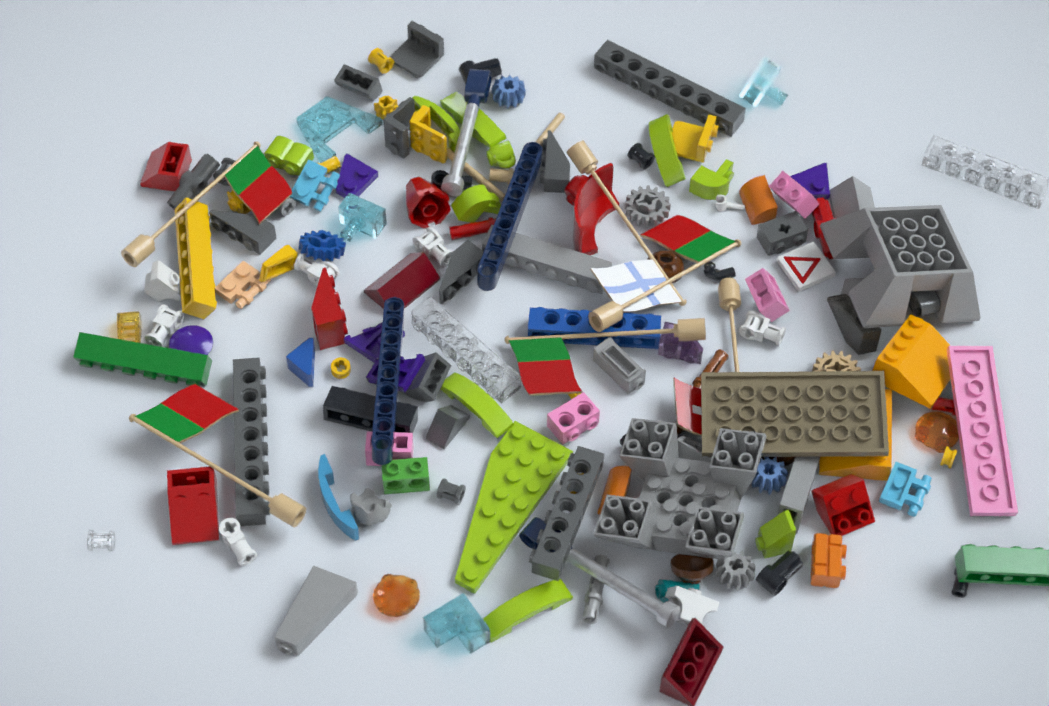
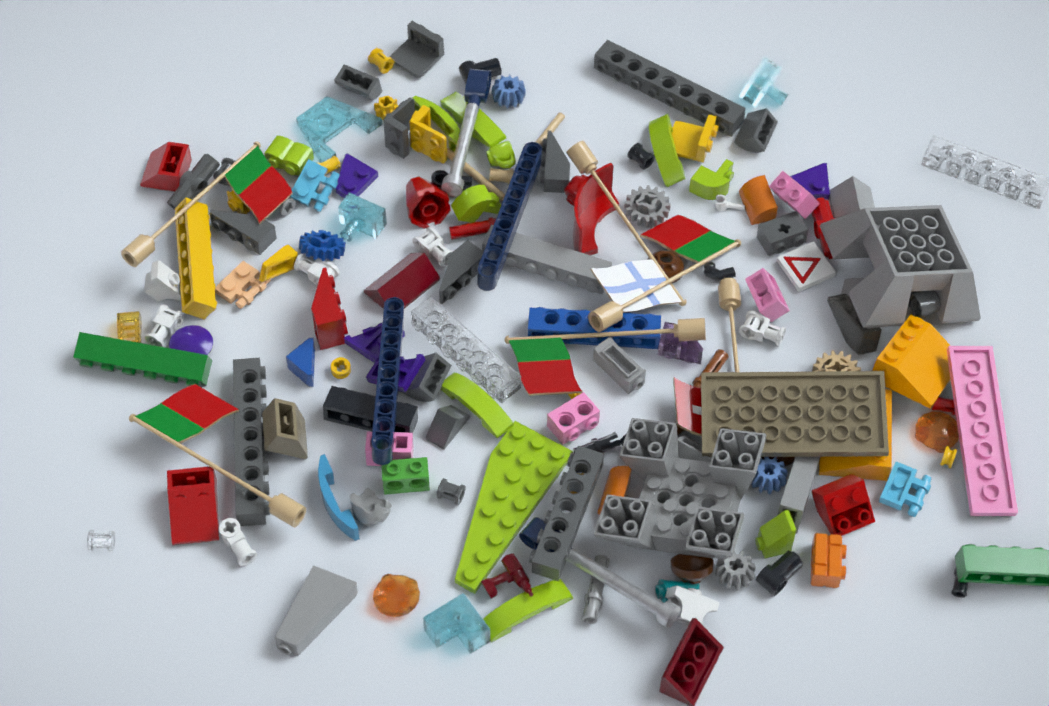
none -> dark tan slope [262,398,308,459]
none -> dark red piece [481,553,534,599]
none -> black pin [573,432,621,454]
none -> dark grey brick [734,108,778,153]

